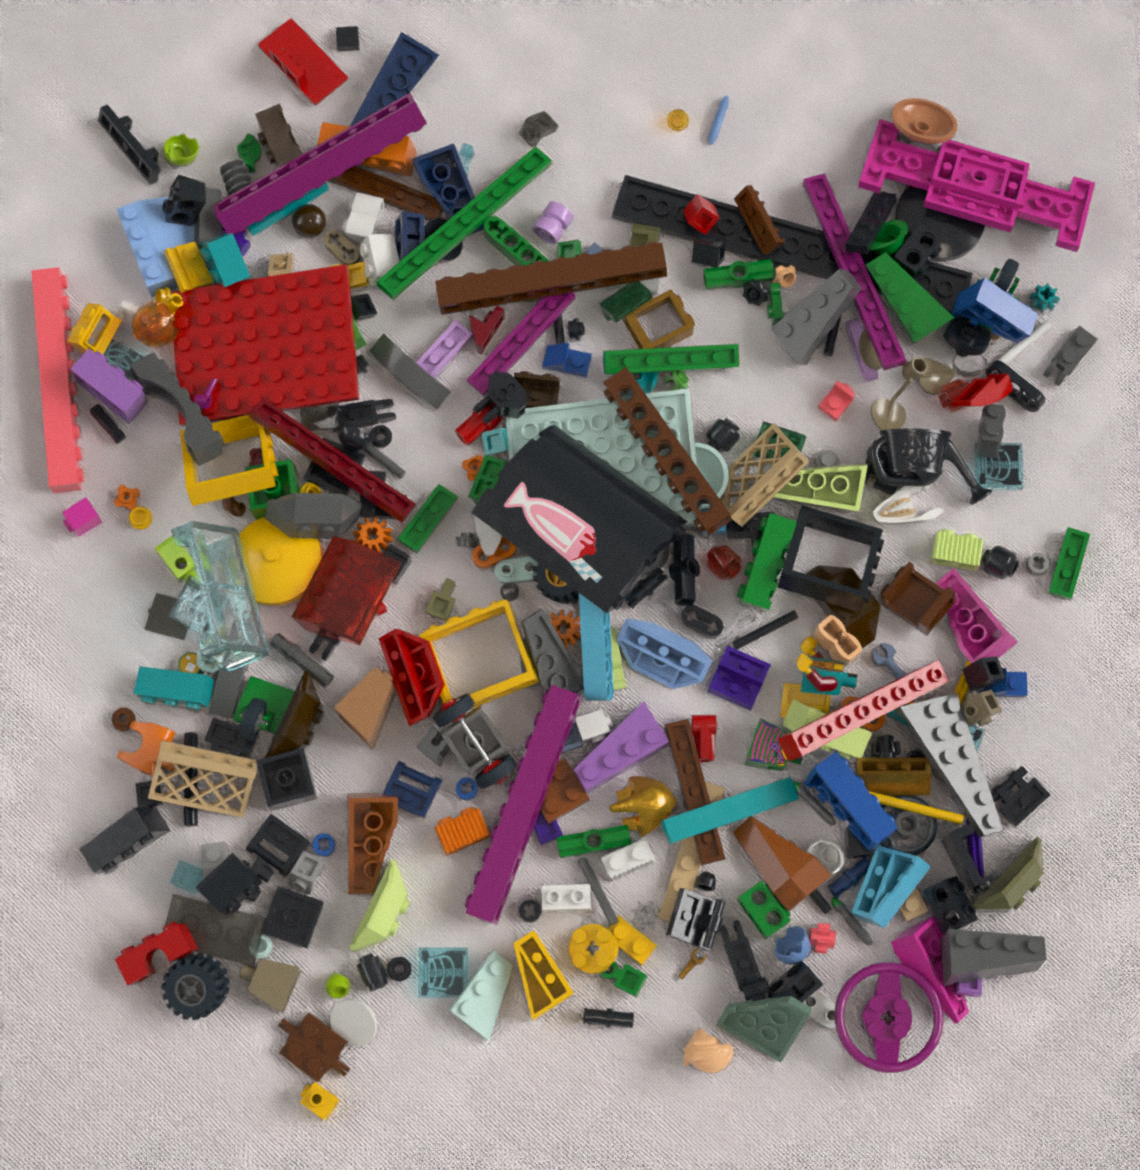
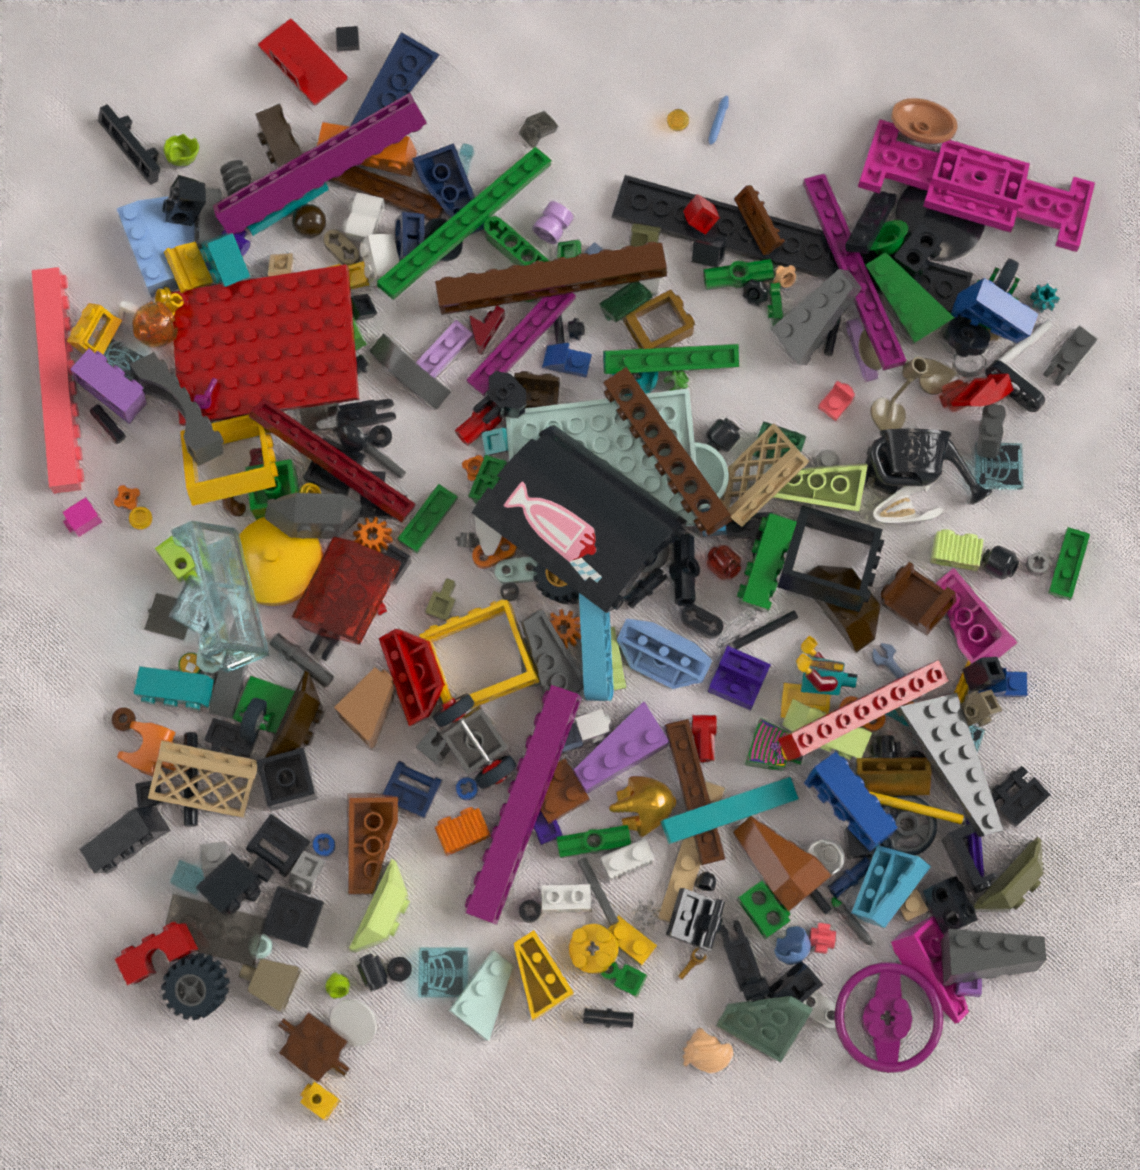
green piece [237,133,261,174] -> none
flat silver piece [793,782,836,826] -> none
light nougat brick [813,615,862,668] -> none

